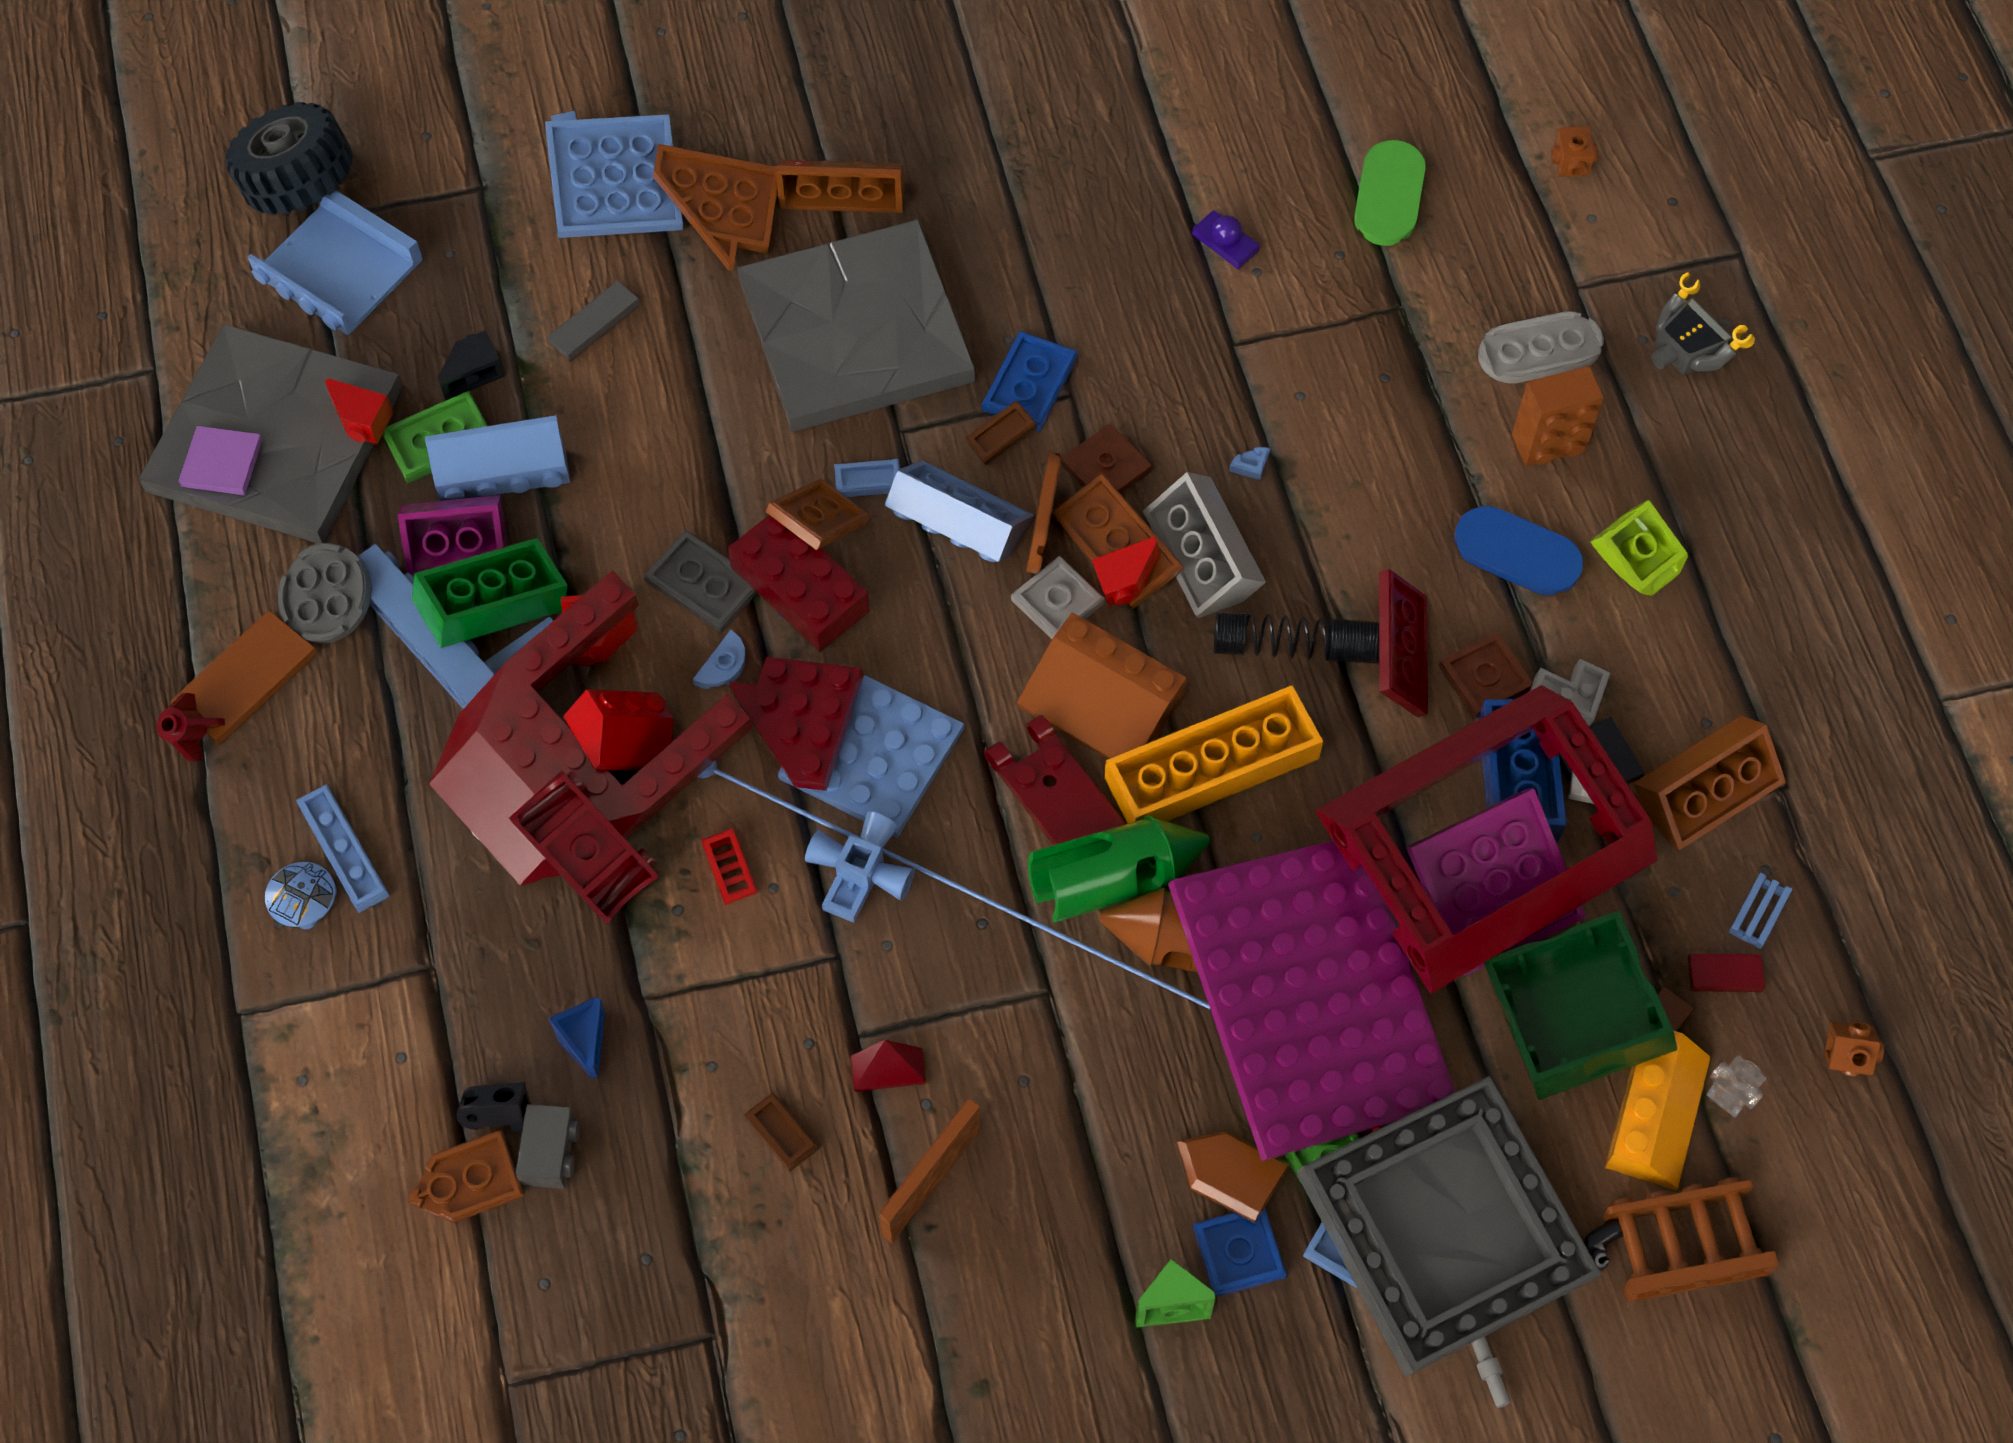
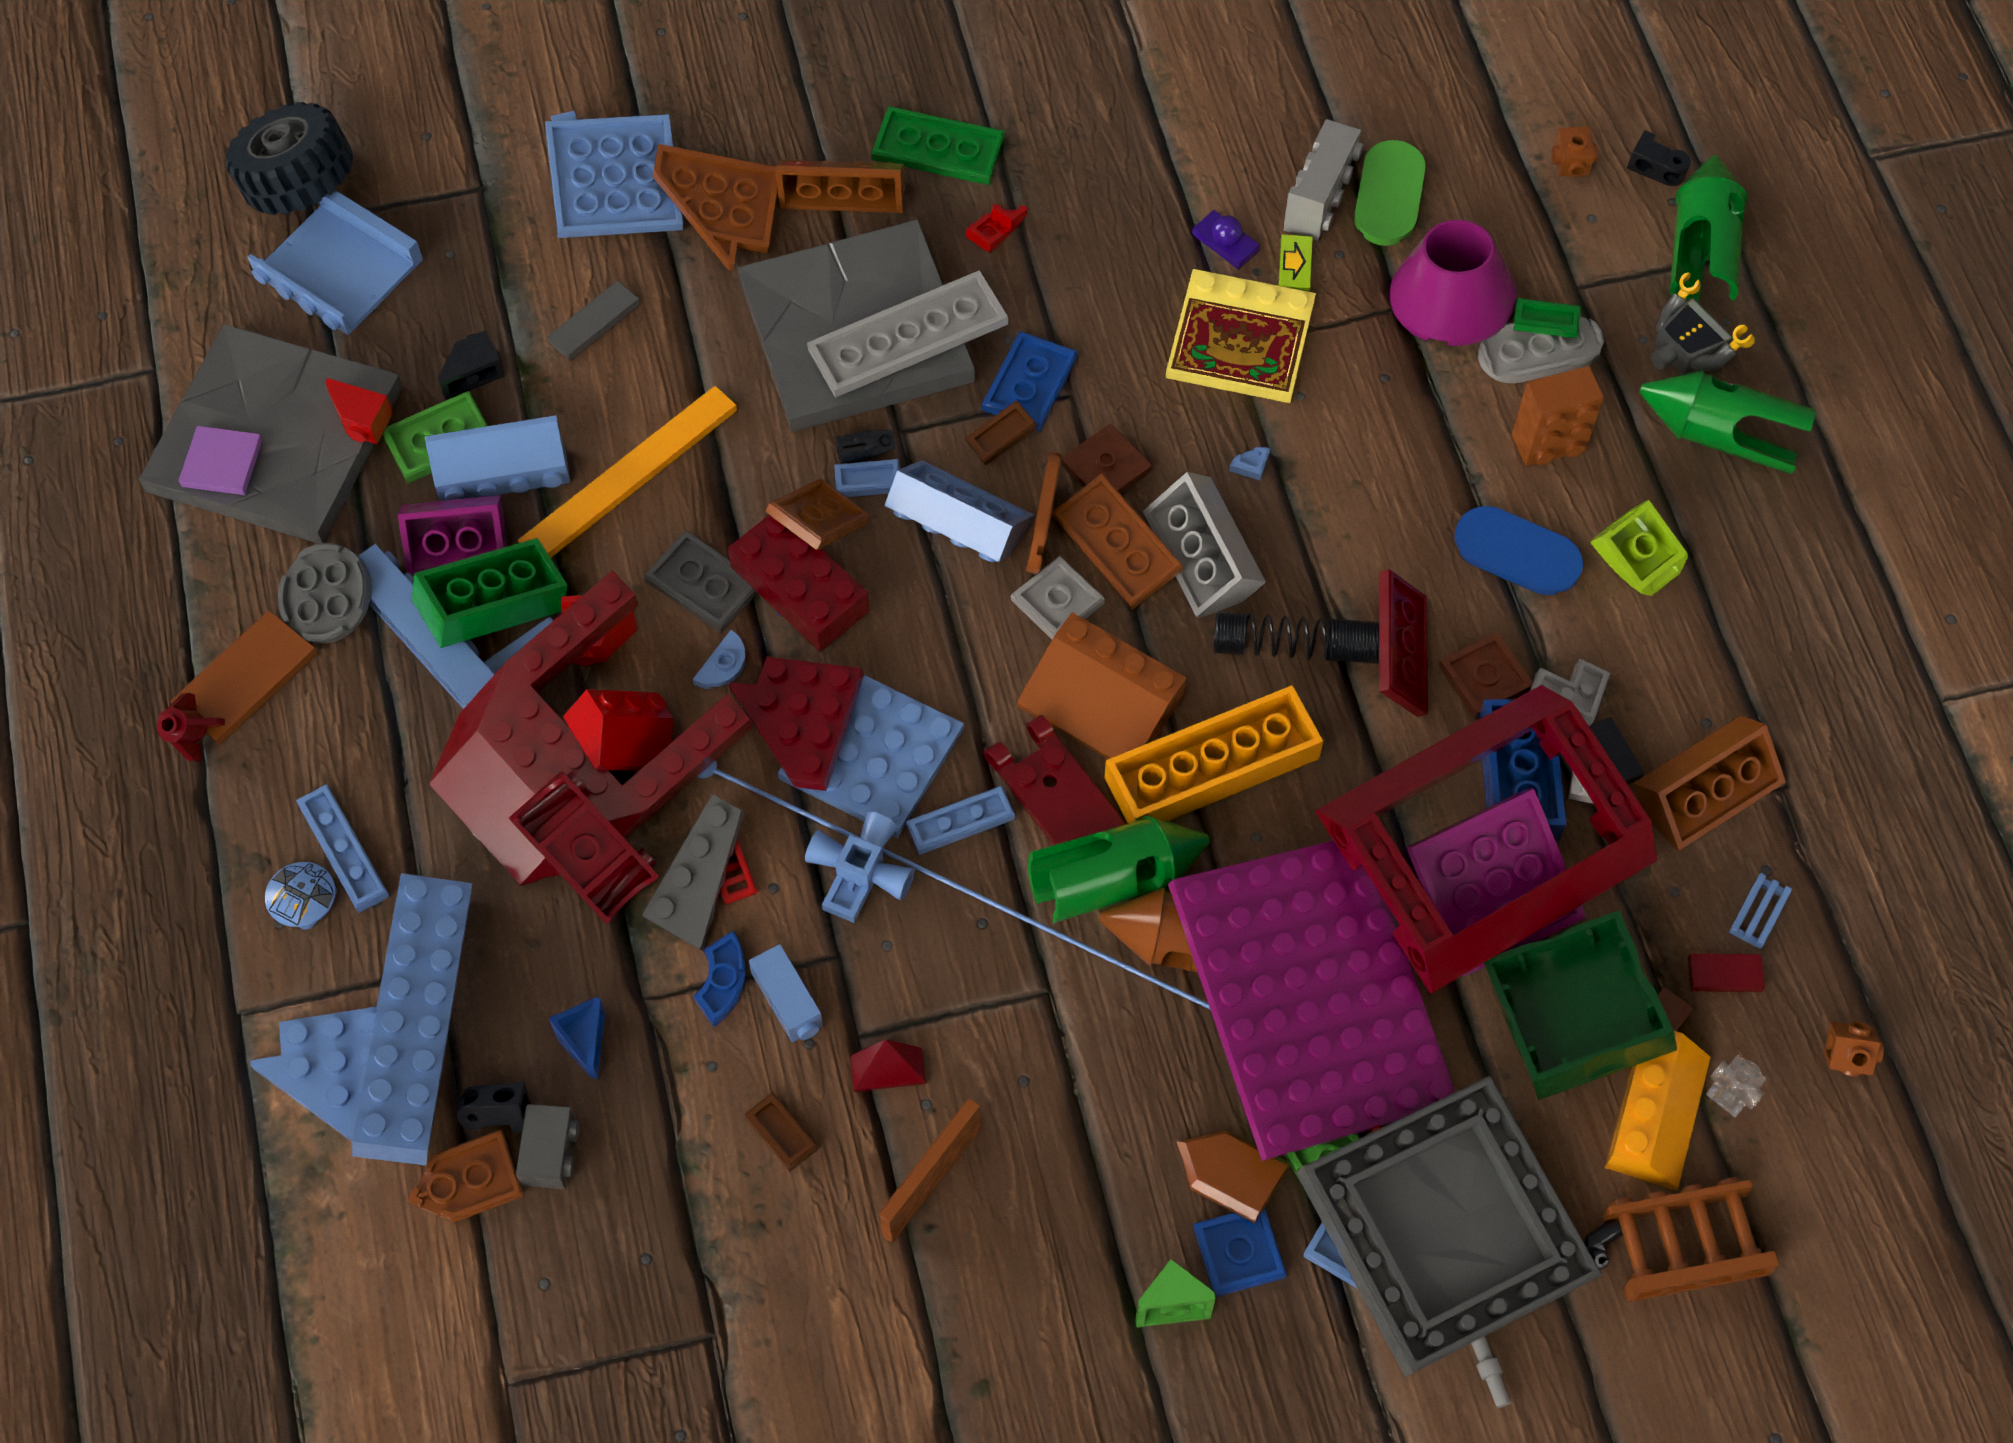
red slope [1092,536,1160,606] -> none
none -> medium blue wing [250,1006,377,1142]
none -> medium blue brick [352,873,472,1166]
none -> light orange tile [518,386,737,558]
none -> dark grey wing [642,794,745,951]
none -> blue tile [693,931,746,1027]
none -> medium blue brick [749,944,823,1042]
none -> light grey plate [807,270,1008,398]
none -> black hinge [835,430,895,464]
none -> green tile [871,106,1005,185]
none -> medium blue tile [906,786,1015,855]
none -> red slope [965,204,1028,253]
none -> plate [1166,269,1316,403]
none -> lime tile [1278,234,1313,292]
none -> light grey wedge [1283,119,1364,242]
none -> magenta cone [1390,220,1517,346]
none -> green tile [1513,298,1581,338]
none -> black leg [1627,130,1691,186]
none -> green piece [1639,370,1816,475]
none -> green piece [1670,155,1748,303]

